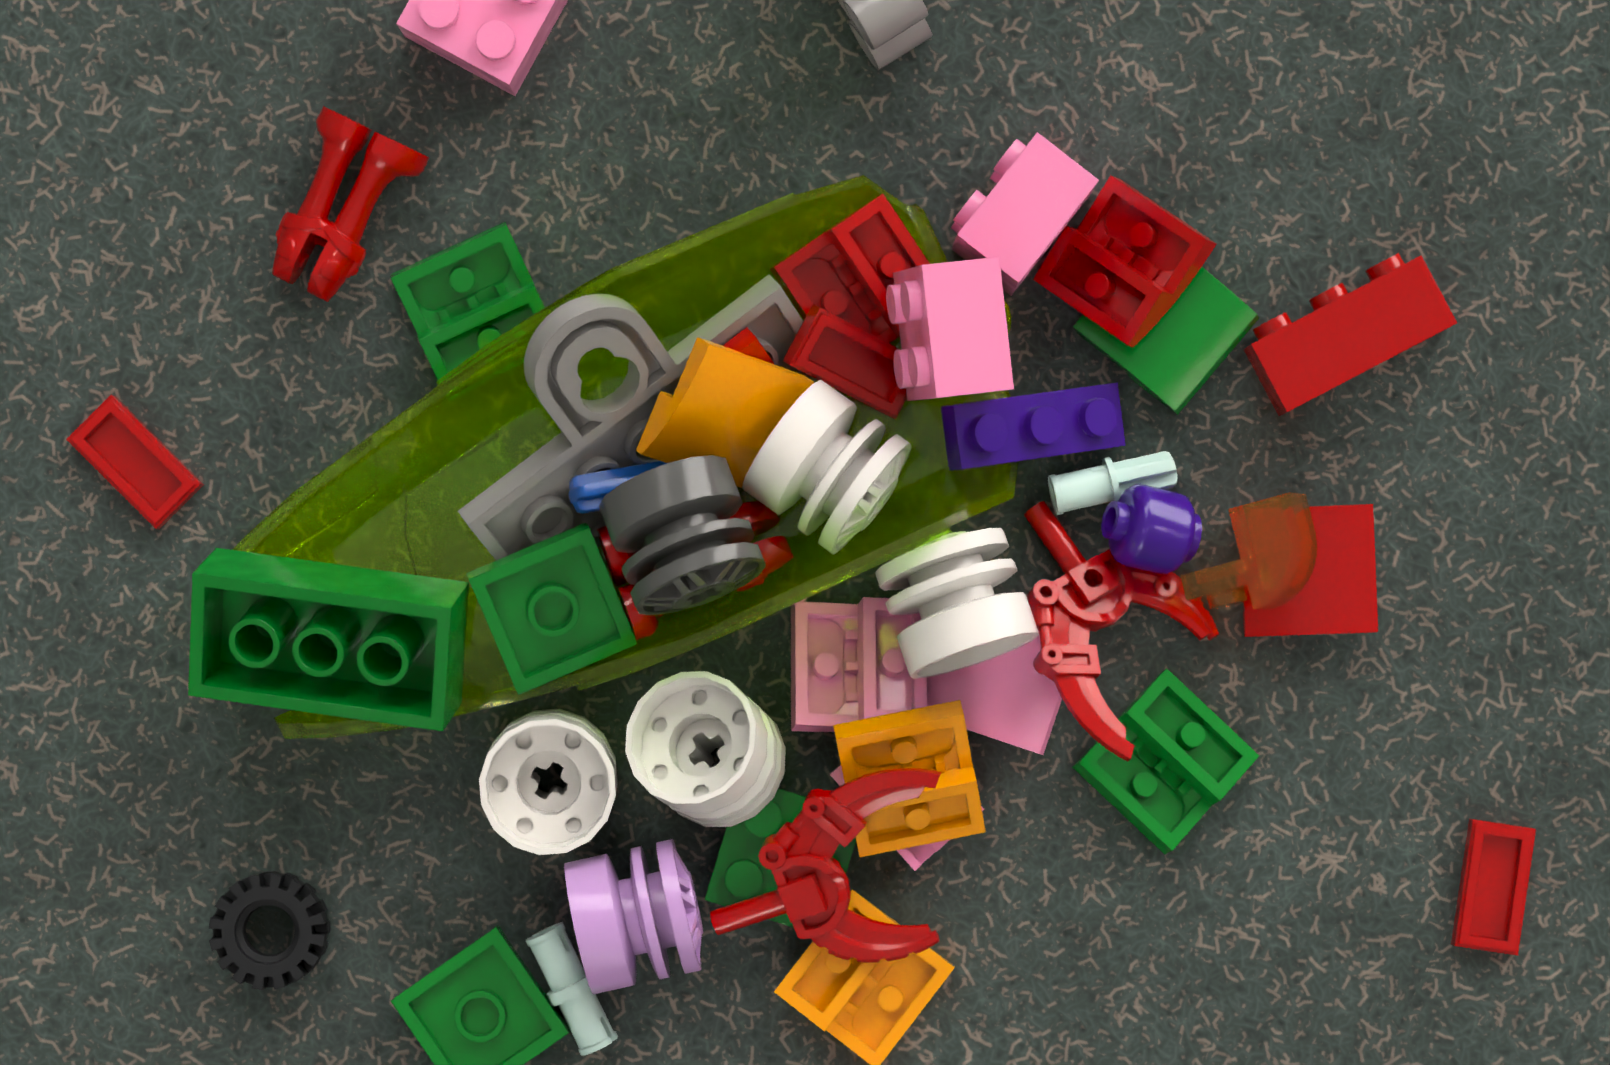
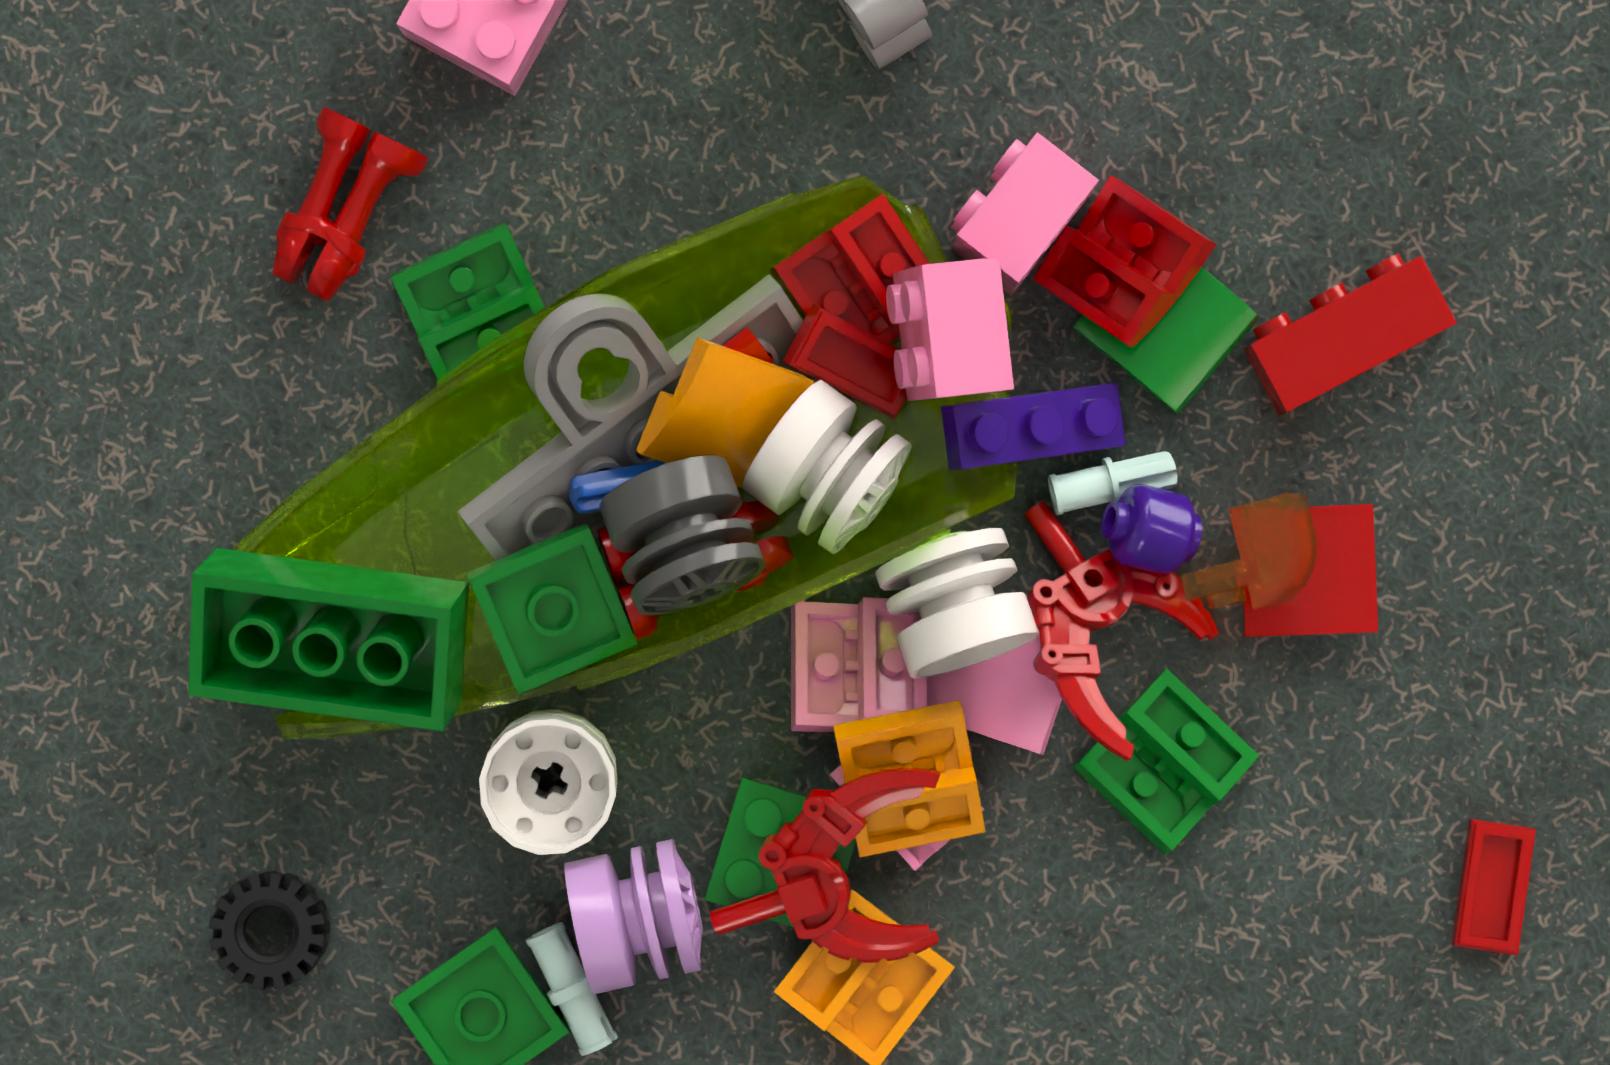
red tile [66,394,204,529] -> none
white wheel [625,671,786,827] -> none

